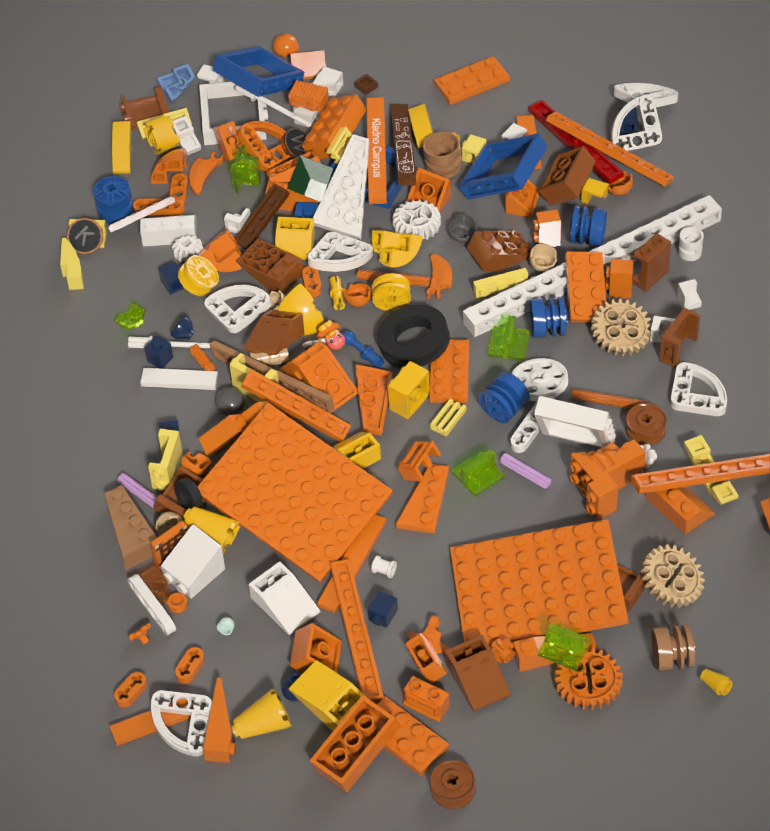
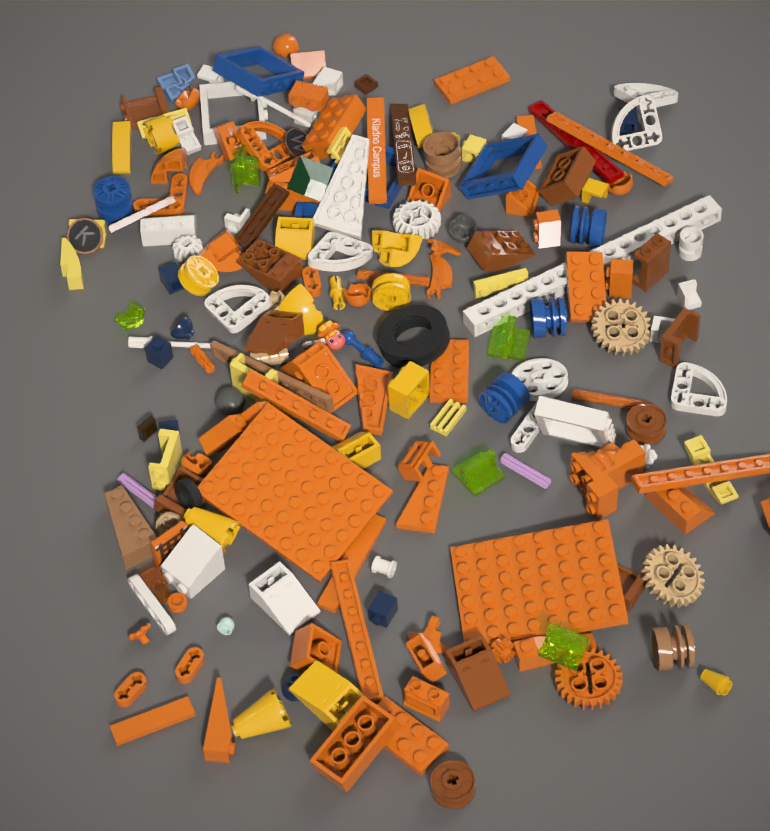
white tile [140,368,218,390] -> none
white beam [151,690,212,756] -> none
tan hair [529,243,557,272] -> none
none -> dark brown tile [137,415,157,442]
none -> orange hair [175,87,200,111]
none -> orange piece [427,238,461,259]

